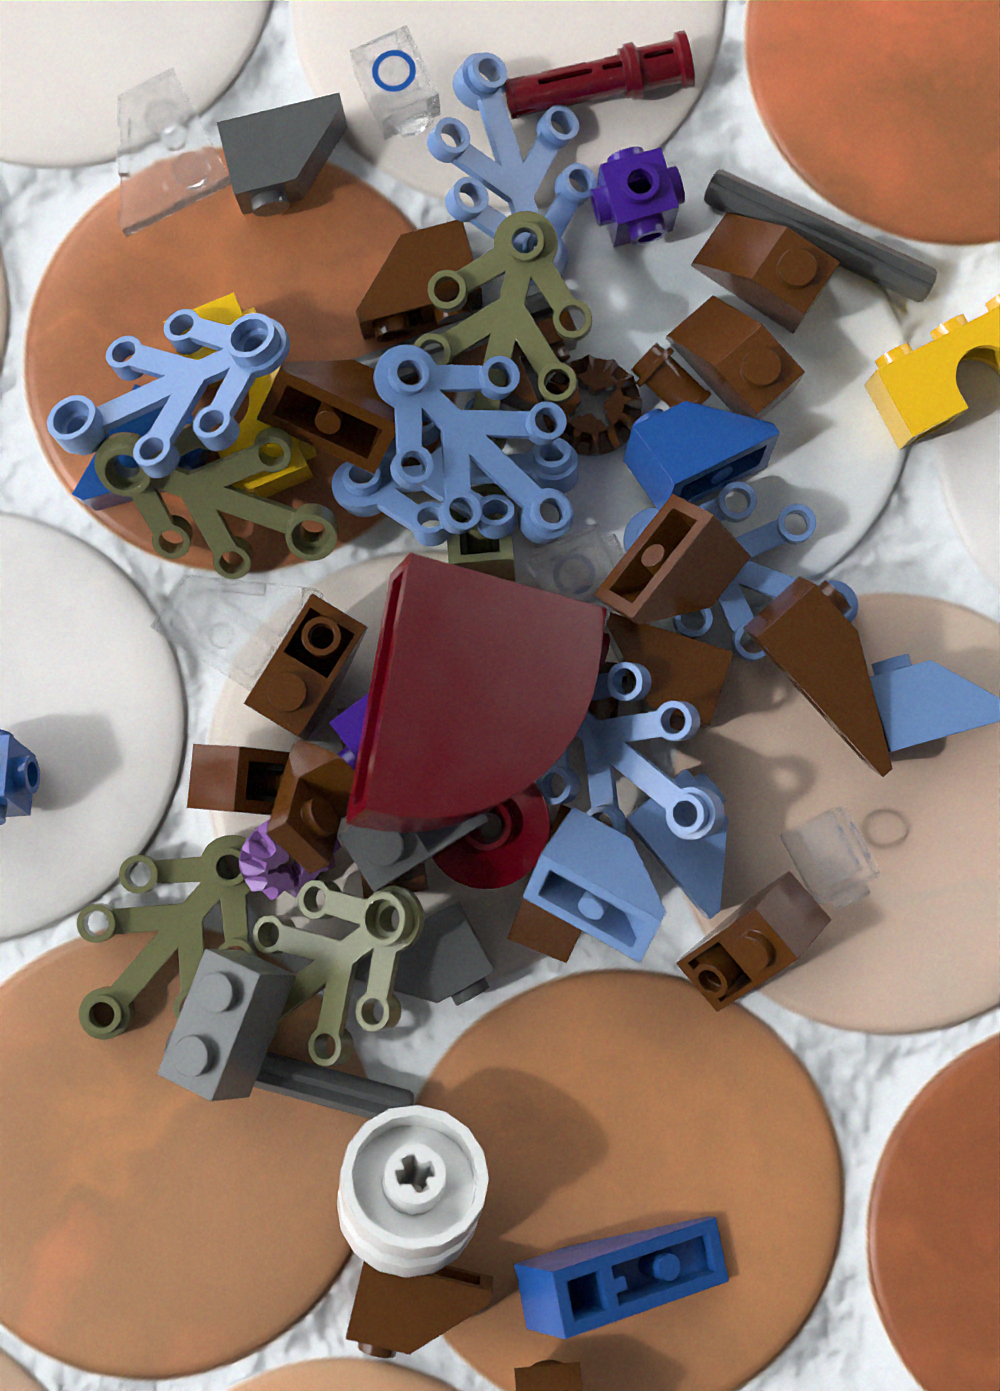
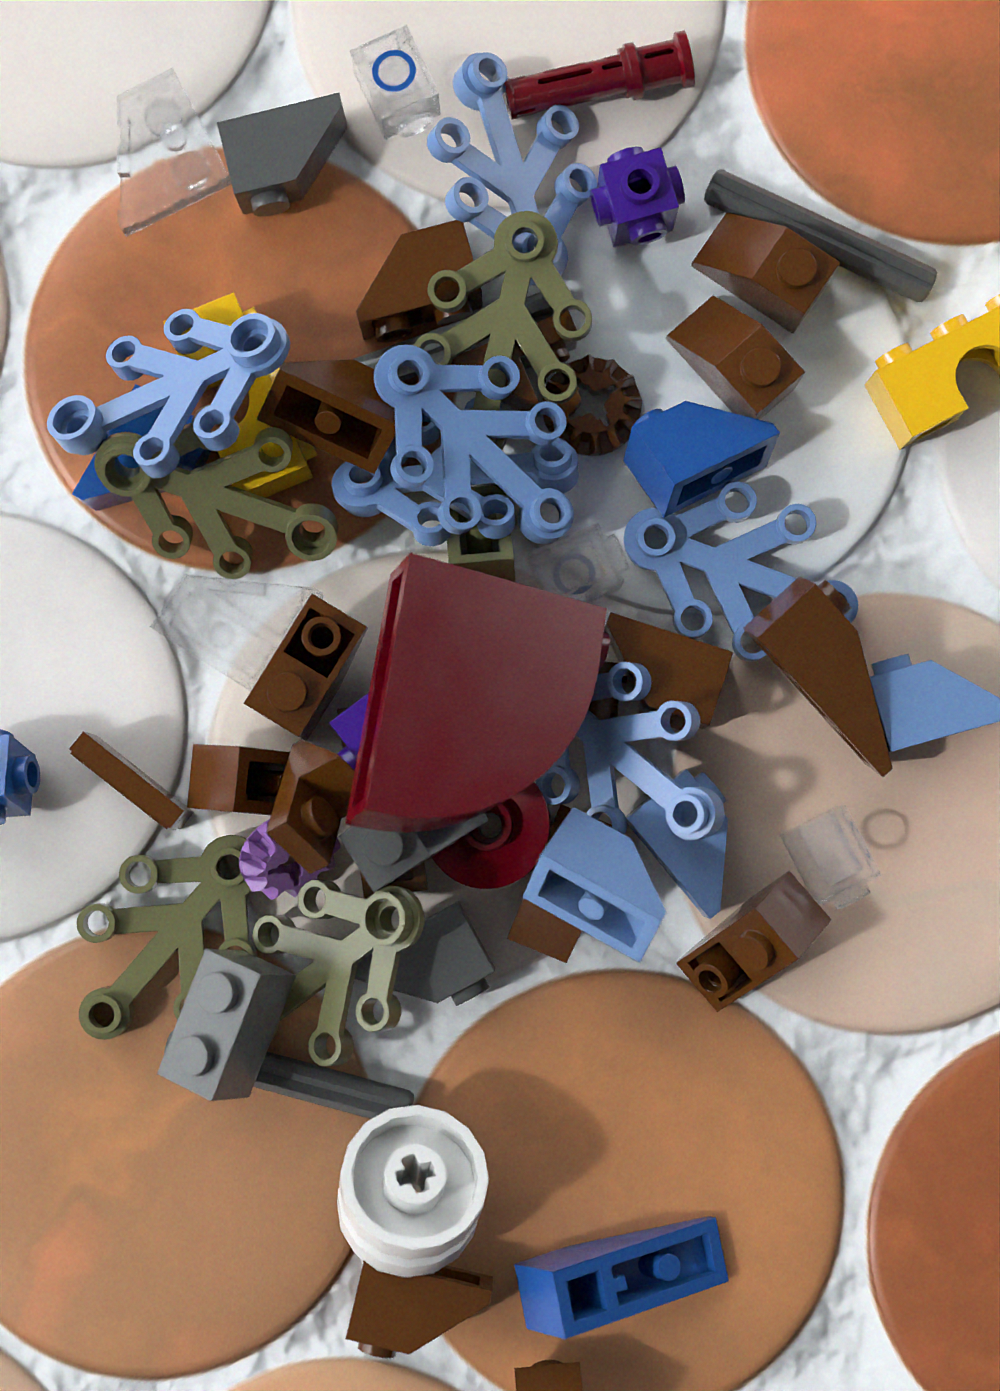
reddish brown slope [593,494,751,625] -> none
reddish brown pin [631,343,712,408] -> none
none -> reddish brown tile [69,731,194,830]

